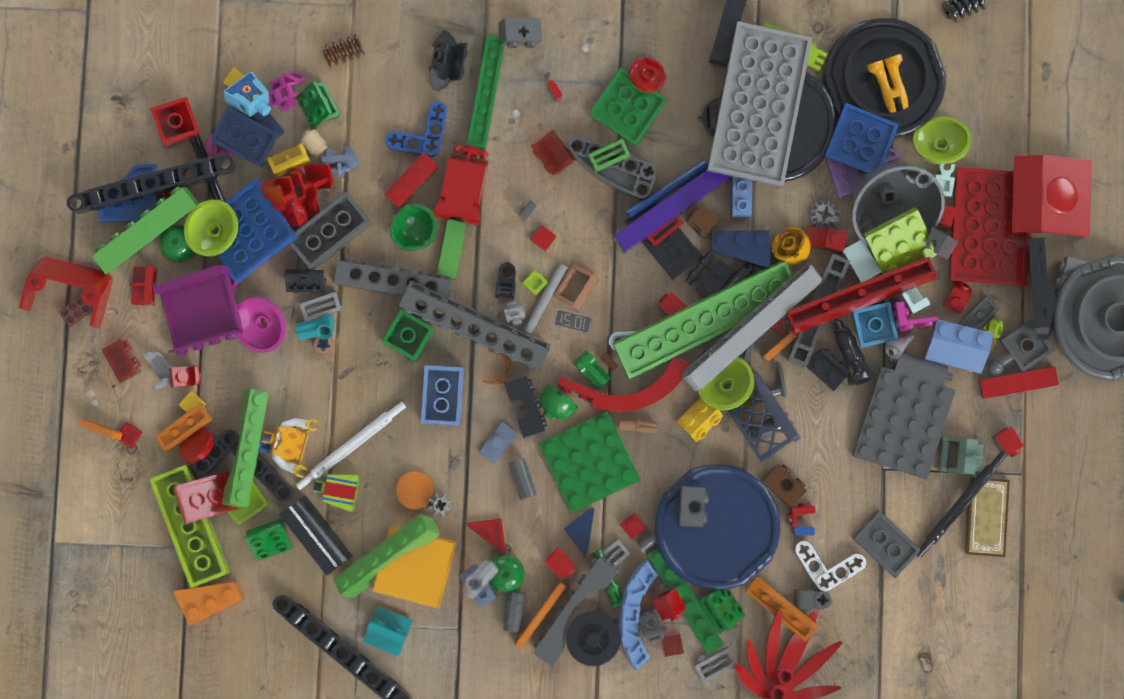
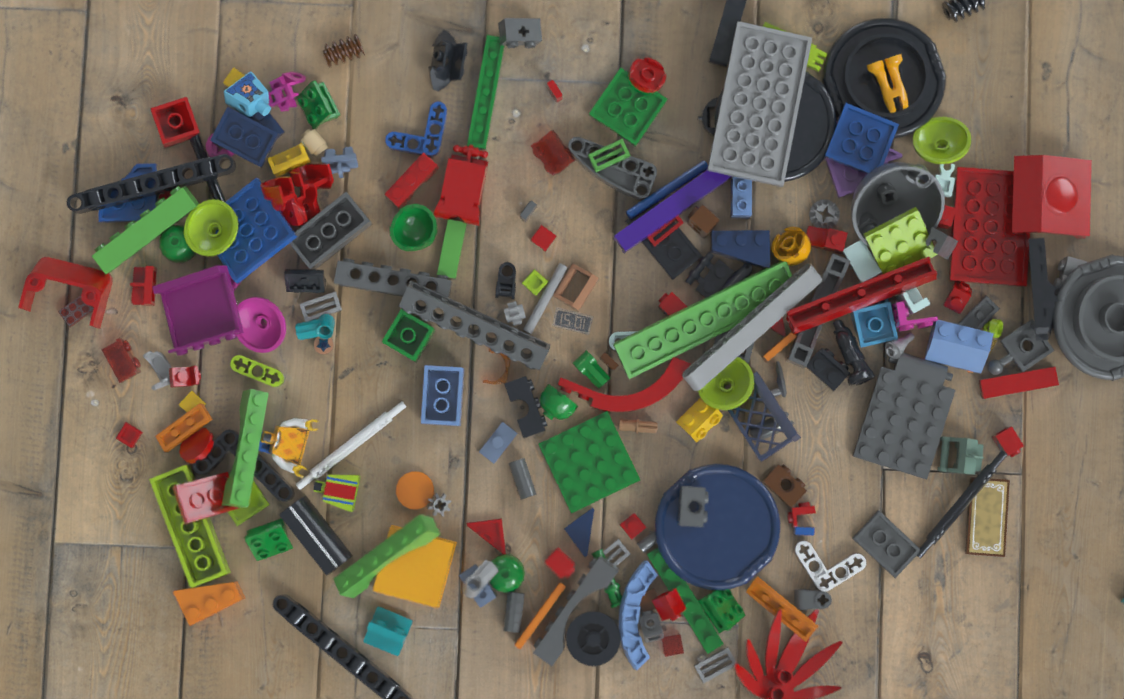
orange tile [79,419,123,440] -> none
none -> lime beam [230,355,284,387]

